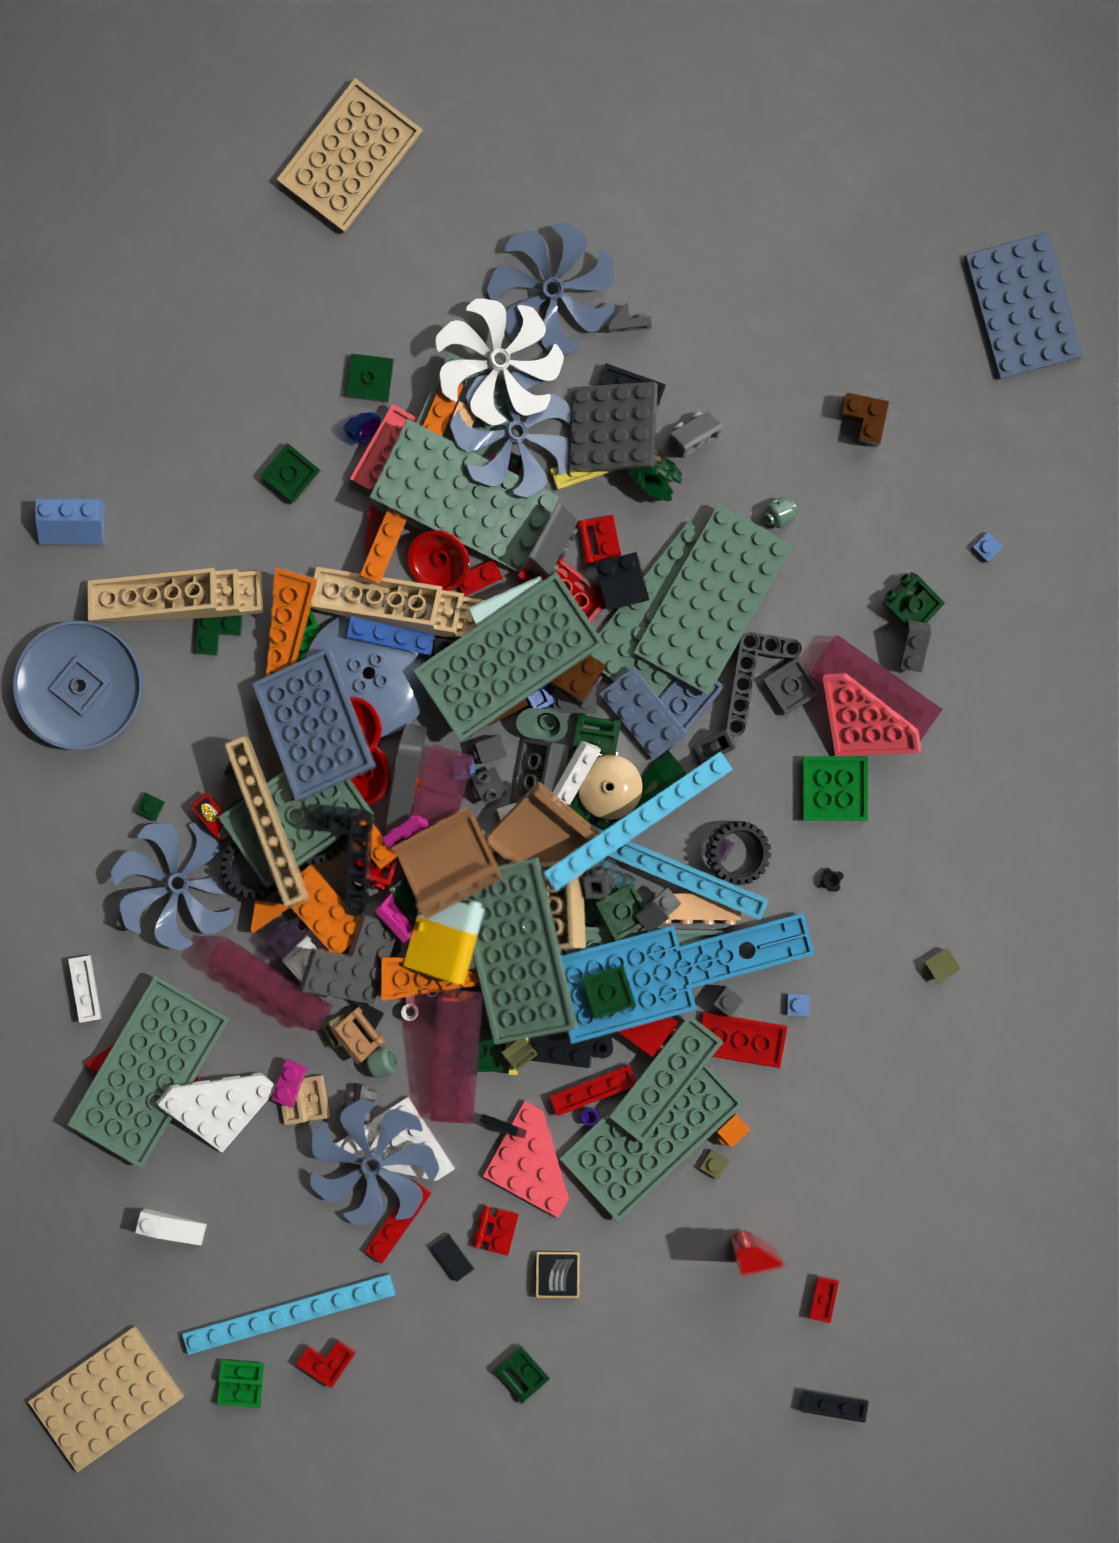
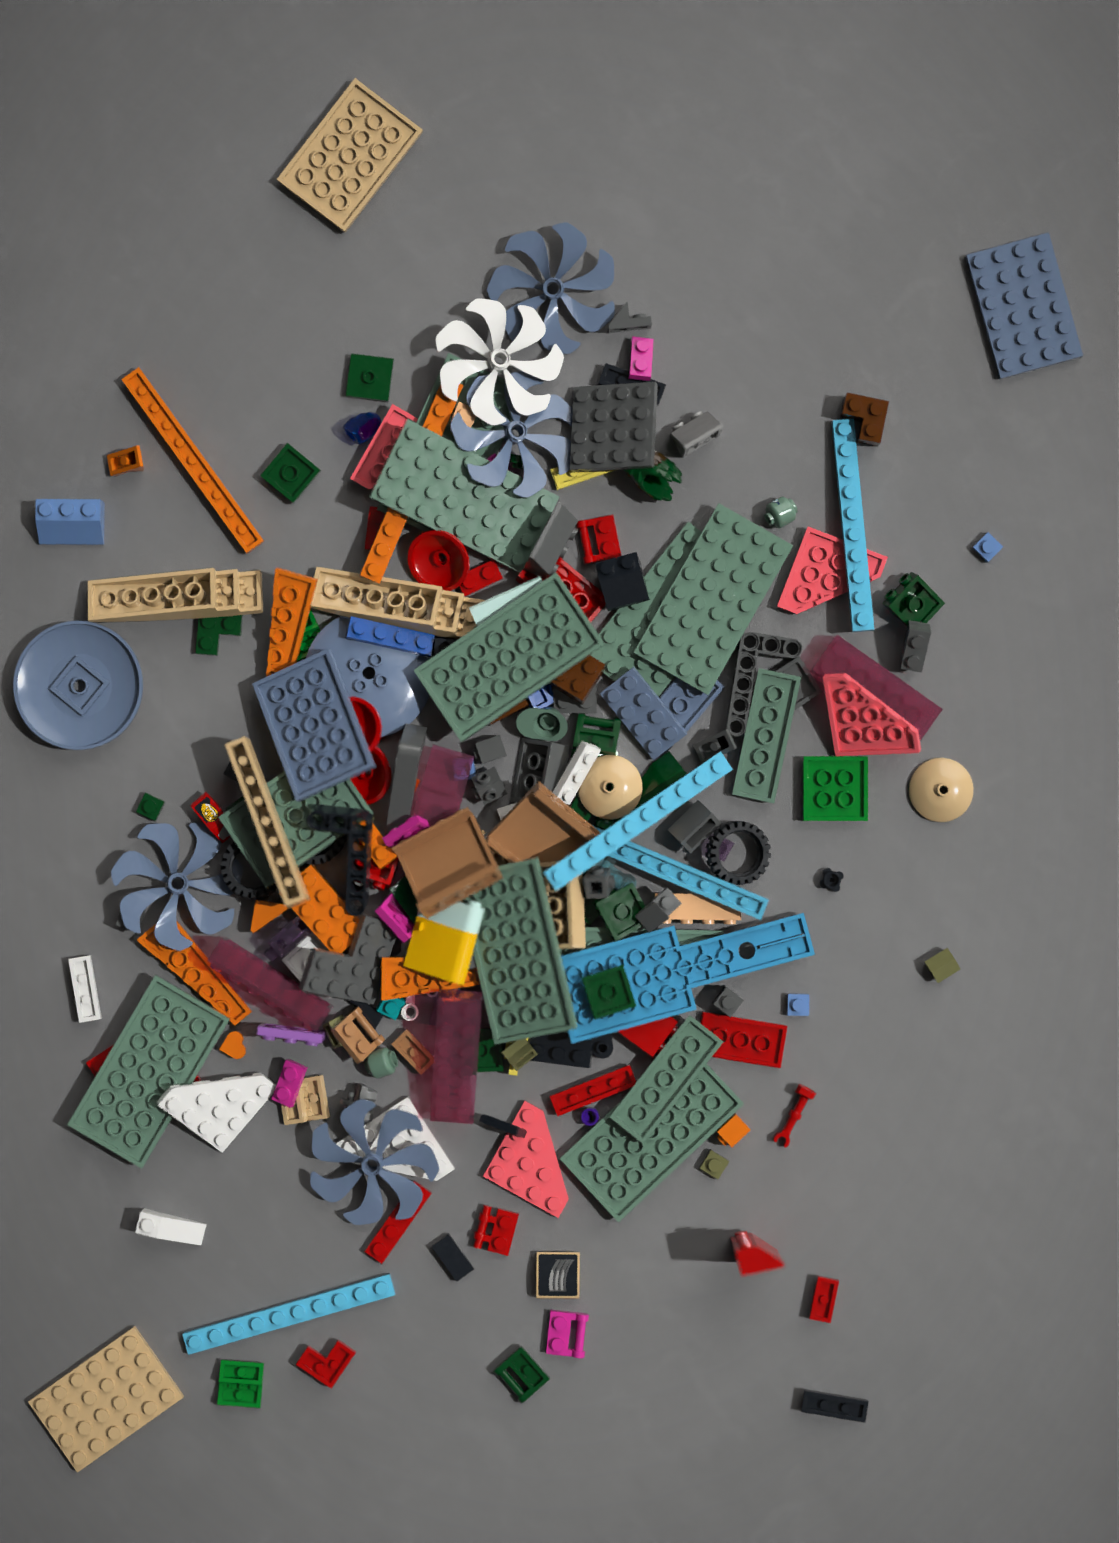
none -> orange slope [107,446,144,476]
none -> orange plate [121,367,265,554]
none -> orange wing [137,921,252,1025]
none -> orange tile [219,1031,246,1059]
none -> medium lavender plate [257,1023,326,1046]
none -> teal plate [376,998,406,1020]
none -> medium nougat plate [391,1029,437,1075]
none -> dark pink plate [546,1310,589,1358]
none -> dark pink plate [629,336,654,381]
none -> dark grey brick [667,800,721,854]
none -> sand green plate [732,668,801,803]
none -> red piece [774,1084,817,1148]
none -> coral plate [777,526,888,615]
none -> medium azure plate [831,419,874,633]
none -> tan dish [909,758,974,822]

